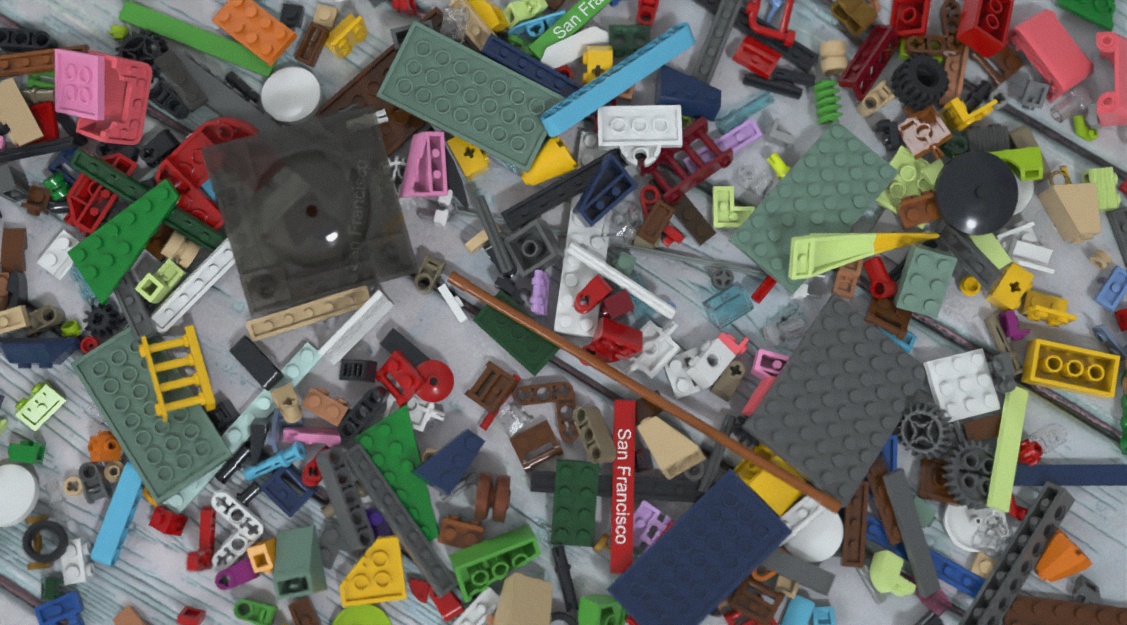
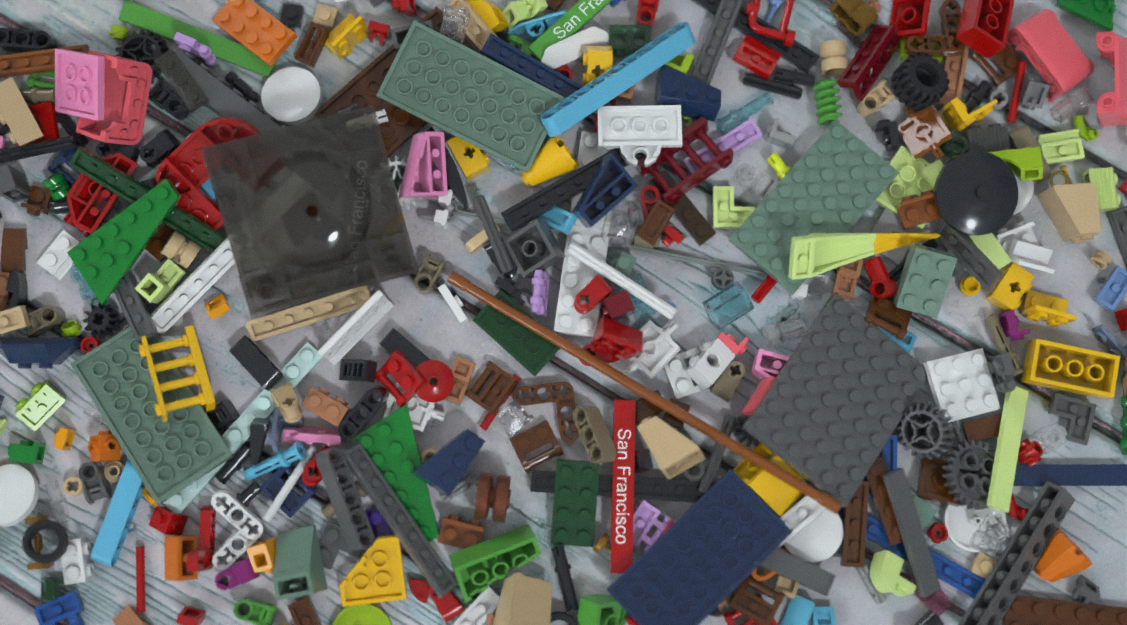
none -> light orange plate [54,427,76,451]
none -> red bar [136,546,146,613]
none -> orange brick [165,535,198,581]
none -> lavender plate [174,32,217,67]
none -> light orange plate [204,293,231,320]
none -> white bar [262,445,318,523]
none -> red tile [368,20,391,46]
none -> nougat slope [443,356,476,406]
none -> medium azure tile [536,207,577,235]
none -> reddish brown bracket [662,398,691,431]
none -> lime panel [664,53,694,75]
none -> red plate [927,522,948,544]
none -> red bar [1007,61,1027,123]
none -> yellowish green plate [1036,129,1085,165]
none -> dark grey plate [1048,393,1097,445]

